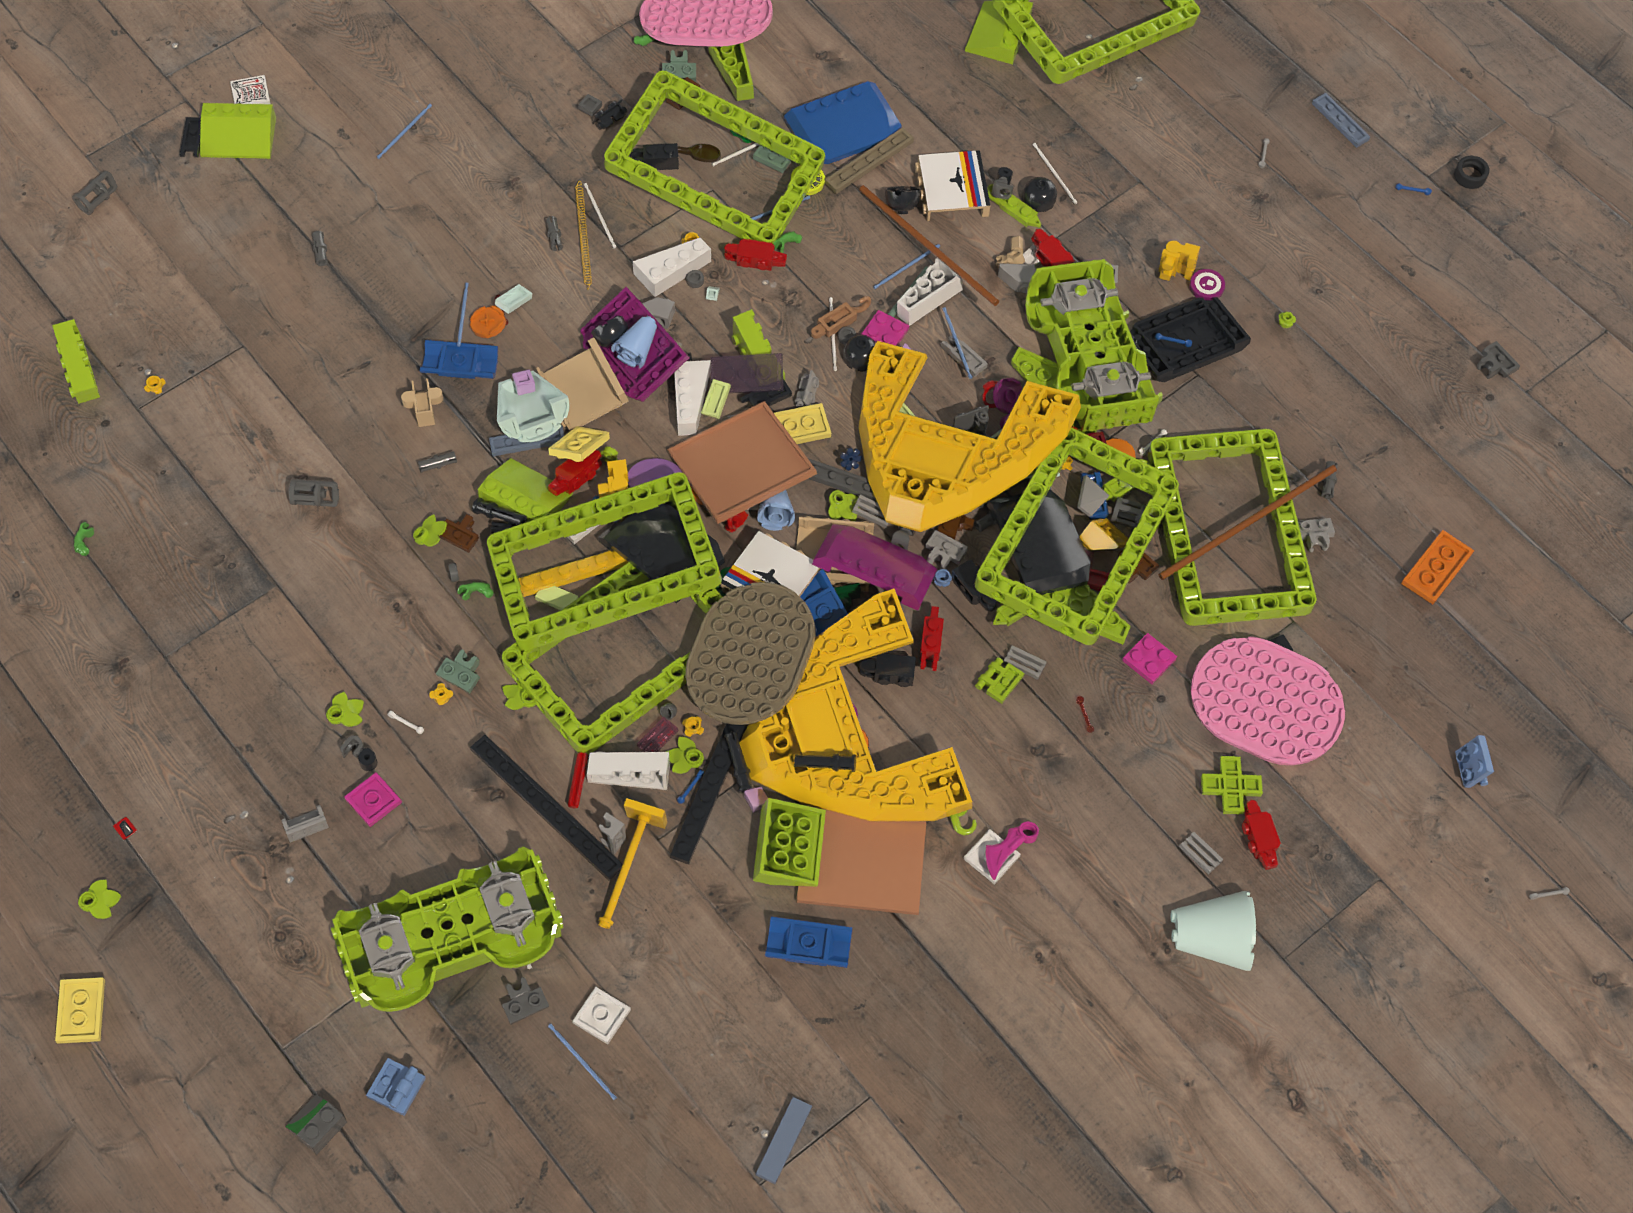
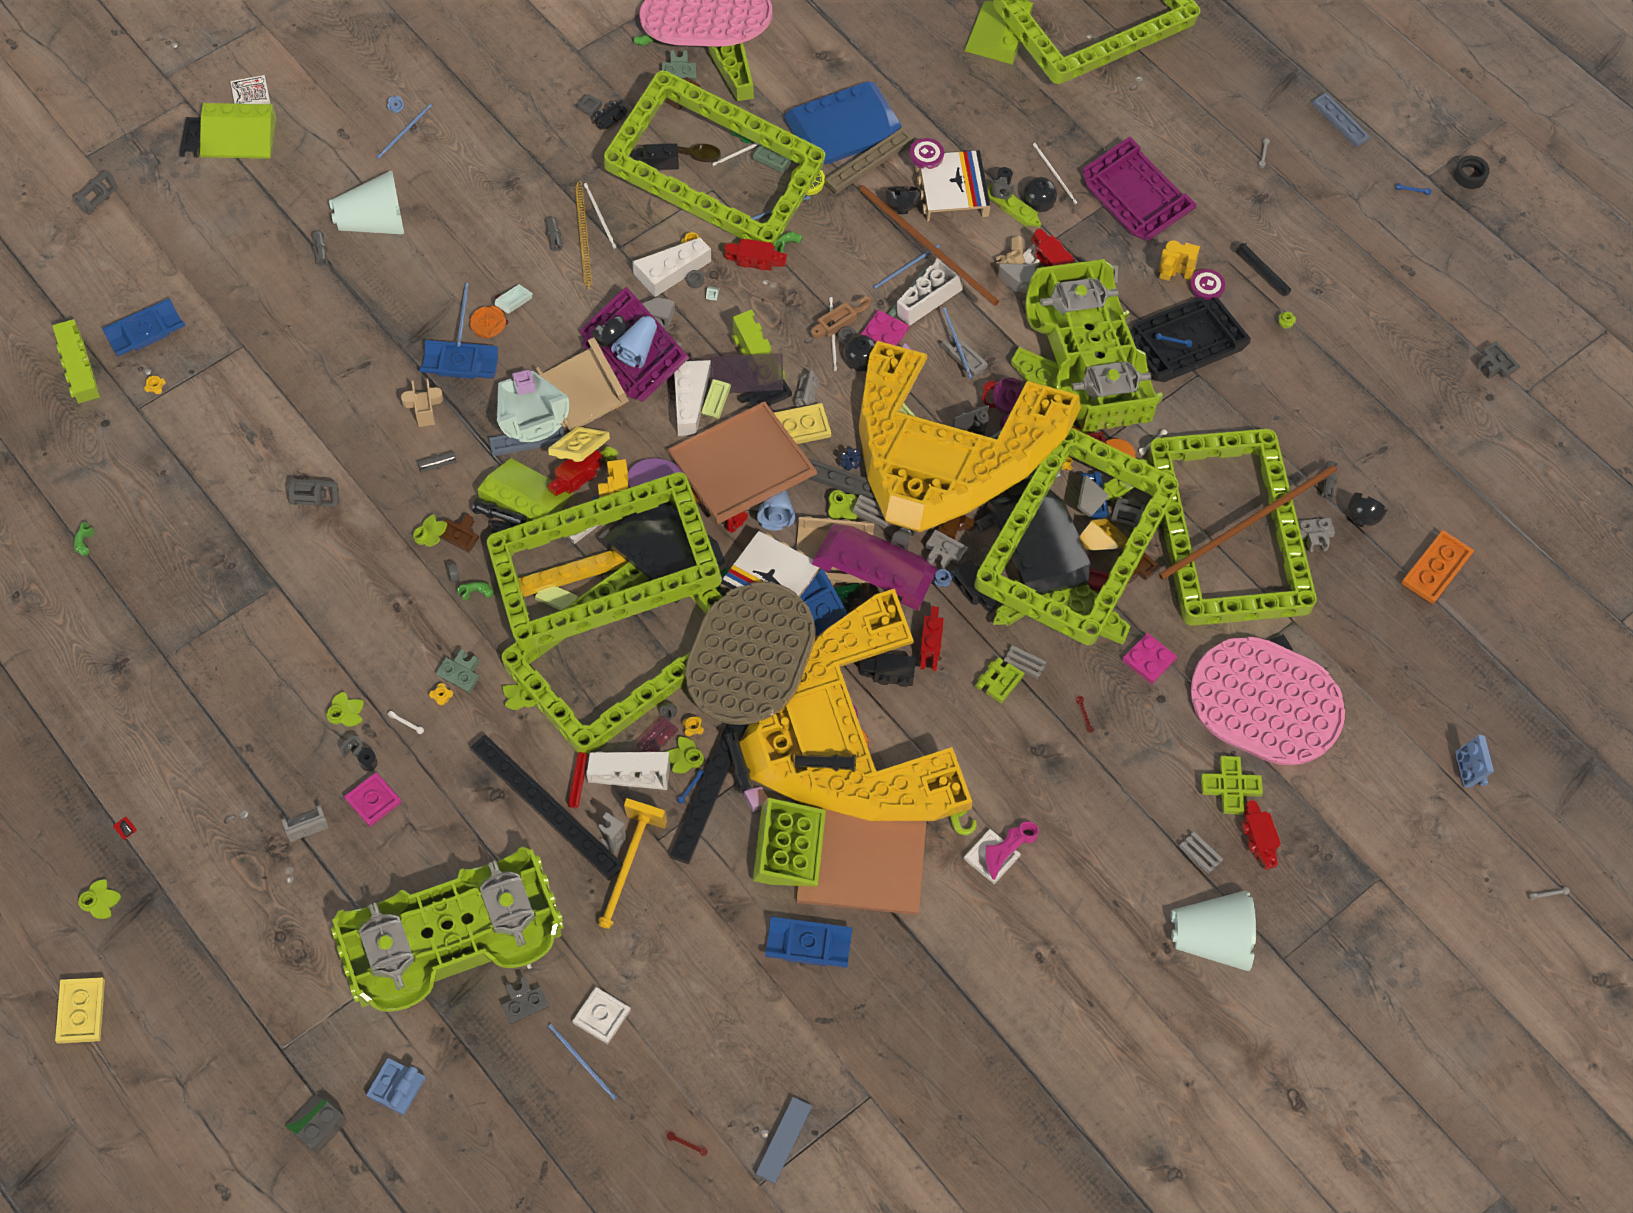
none -> blue piece [102,298,185,357]
none -> light aqua cone [329,171,404,234]
none -> medium blue plate [387,96,404,113]
none -> clear red hinge [667,1132,708,1156]
none -> magenta tile [910,138,944,169]
none -> magenta slope [1083,137,1197,241]
none -> black axle [1235,242,1291,296]
none -> black cylinder [1348,492,1388,527]

